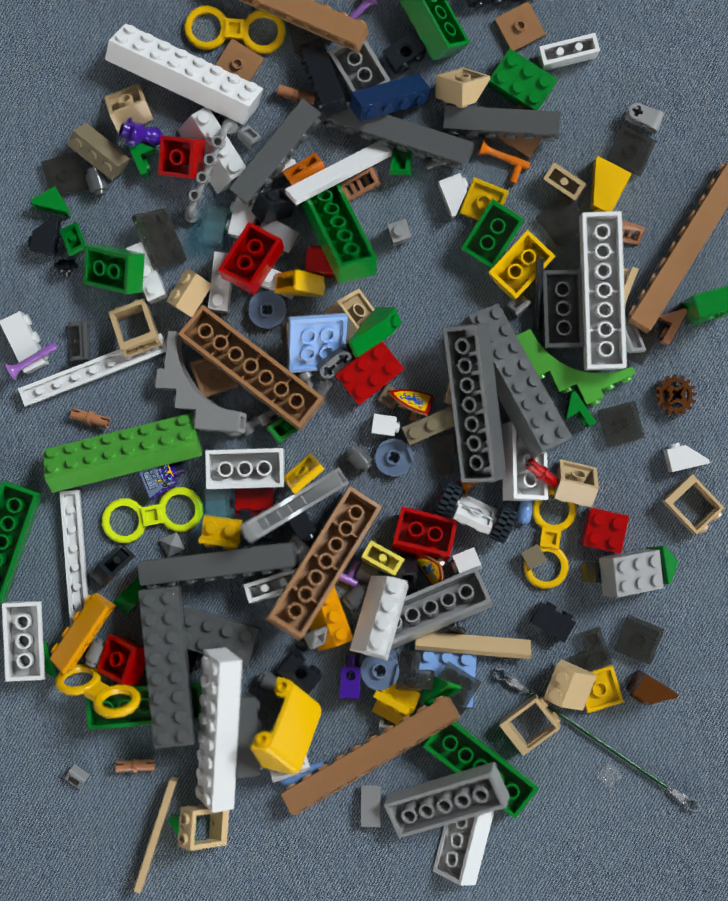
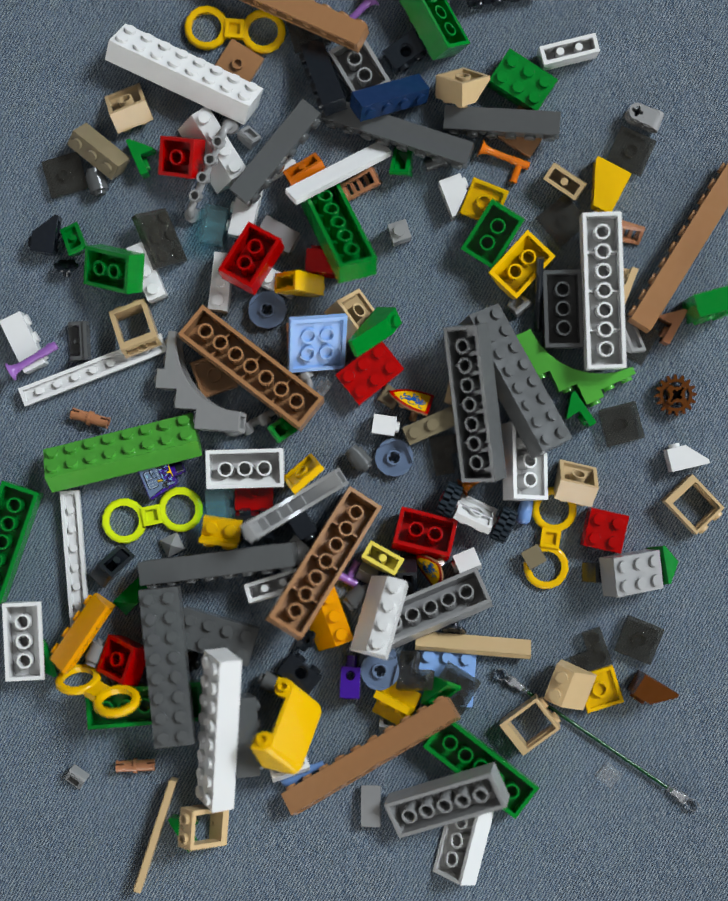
green slope [30,186,72,218] -> none
dark purple animal [119,117,163,147] -> none
tan slope [167,269,212,317] -> none
black brick [251,187,296,223] -> none
nougat pin [277,84,316,106] -> none
light grey slope [304,626,328,650] -> none
dark grey beam [318,347,352,379] -> none
medium nougat plate [494,1,546,52] -> none
red axle [524,458,559,488] -> none
black brick [529,601,576,643] -> none

